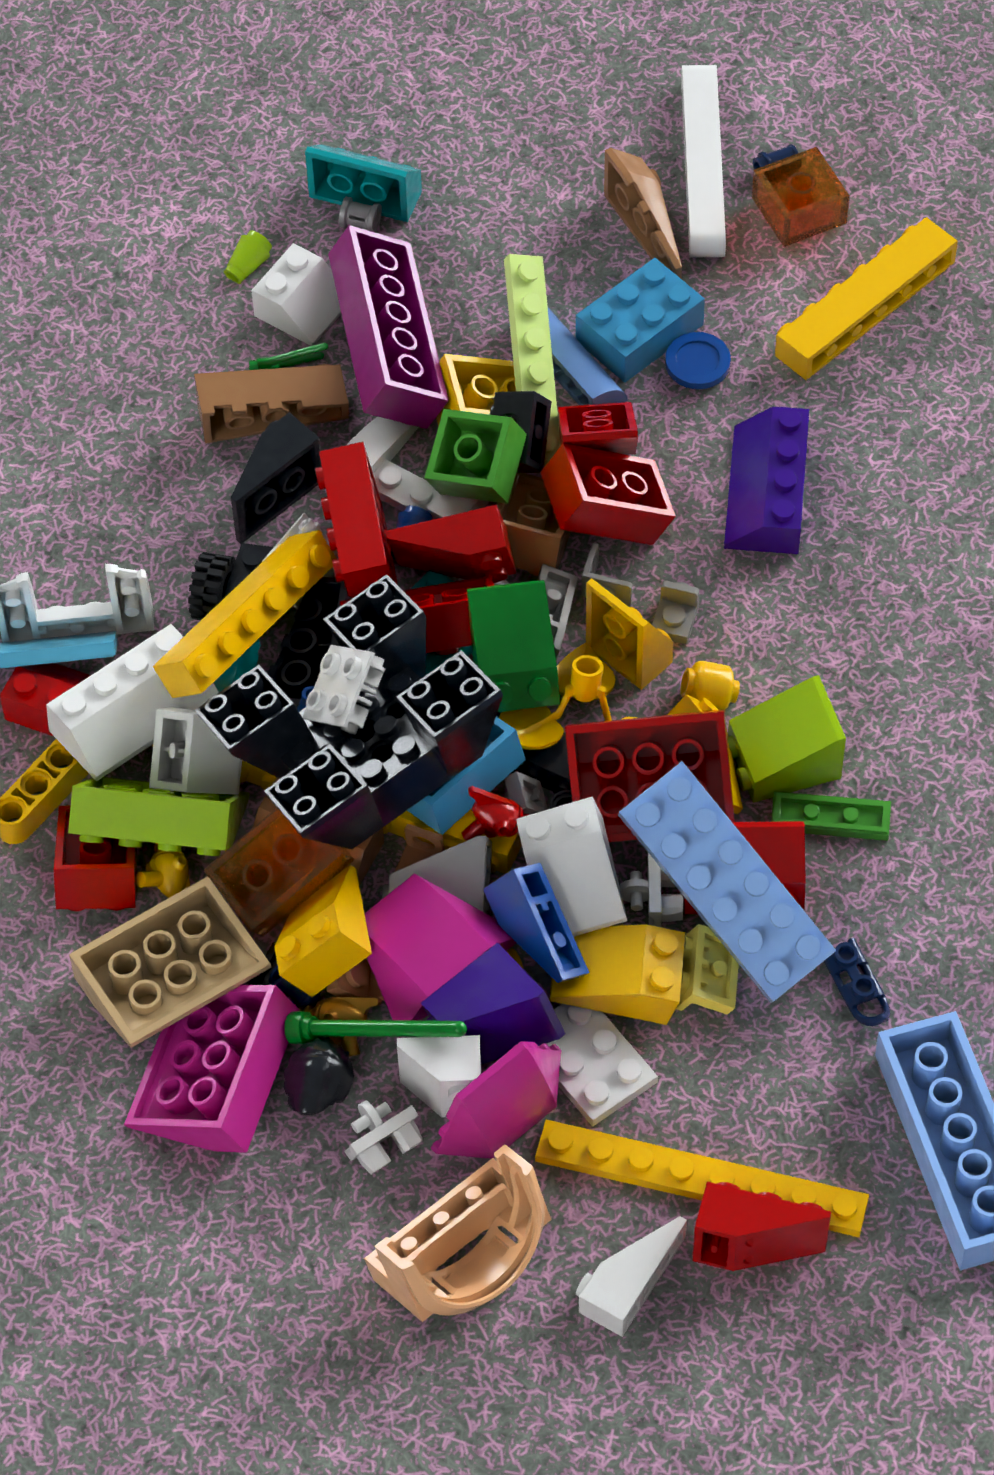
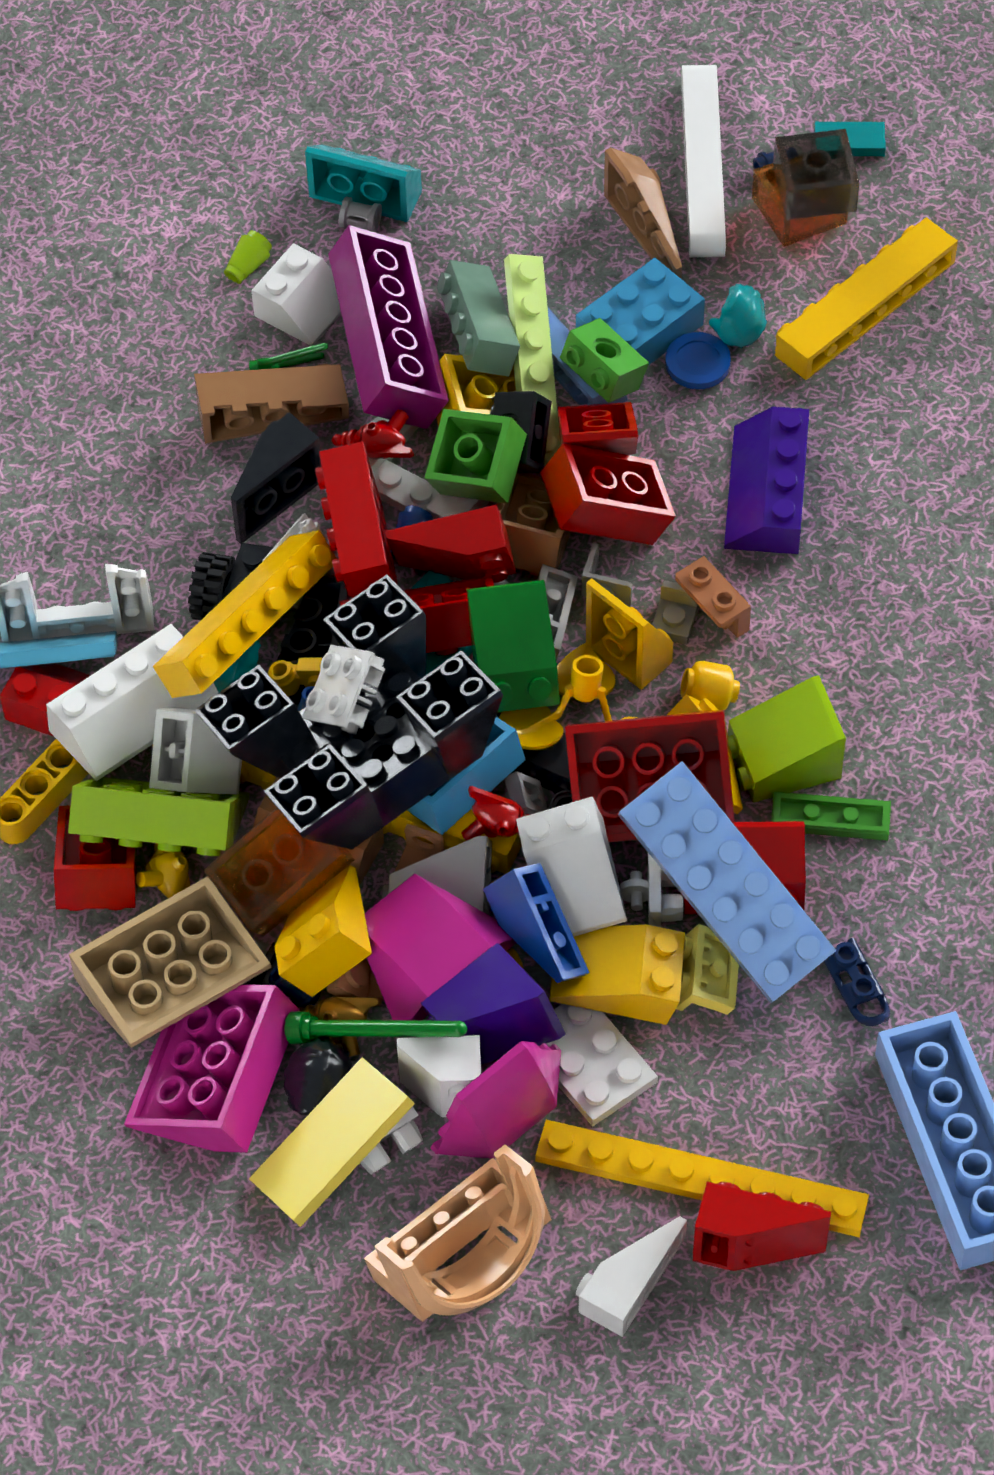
none -> light yellow tile [249,1057,415,1227]
none -> yellow plate [268,658,322,697]
none -> red piece [332,409,414,459]
none -> sand green brick [437,260,520,377]
none -> bright green brick [560,318,649,403]
none -> nougat bracket [675,556,751,638]
none -> teal hair [709,284,767,349]
none -> clear smoke brick [773,129,859,220]
none -> teal tile [814,121,886,157]

